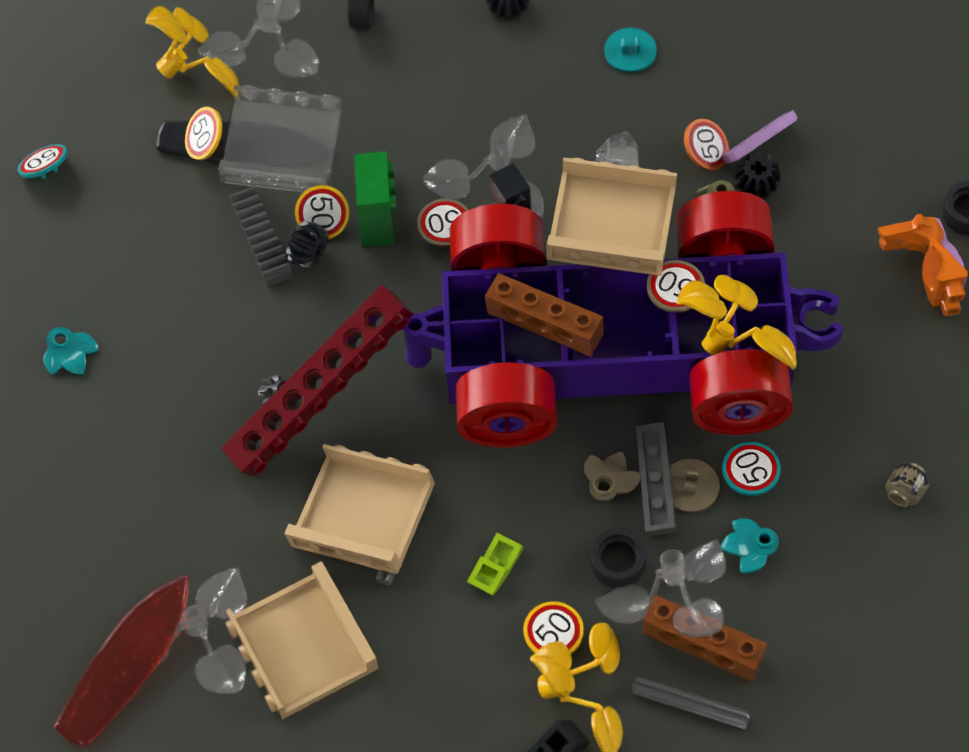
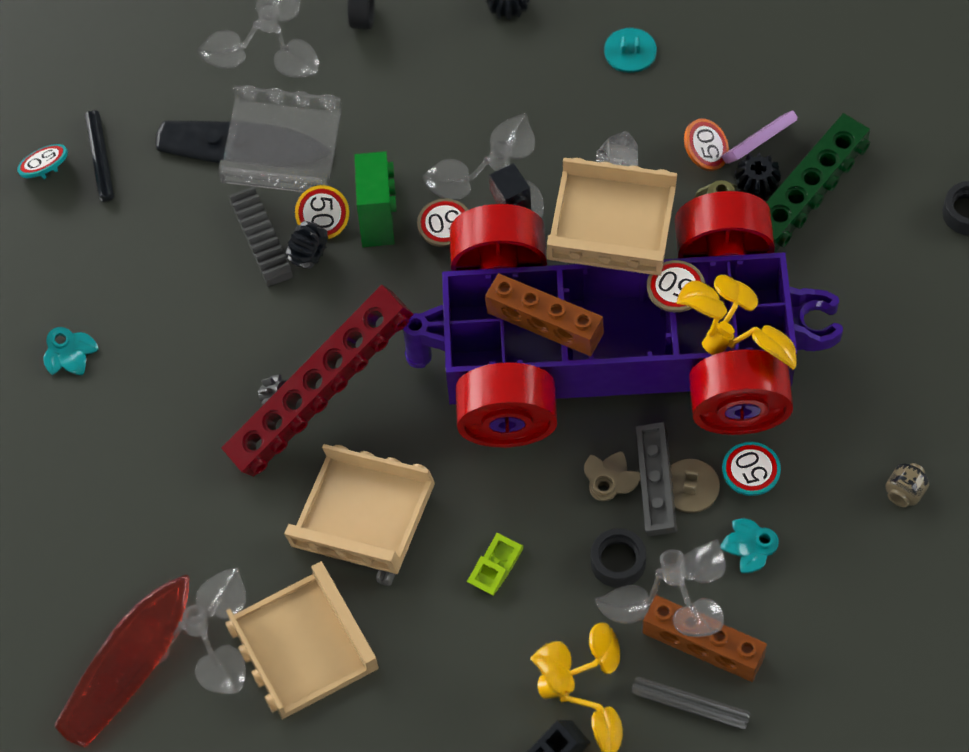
yellow plant [145,6,239,100] -> none
piece [185,107,222,160] -> none
piece [523,601,584,654] -> none
orange hips [878,214,968,316] -> none
none -> black axle [85,110,114,202]
none -> dark green brick [766,113,870,253]

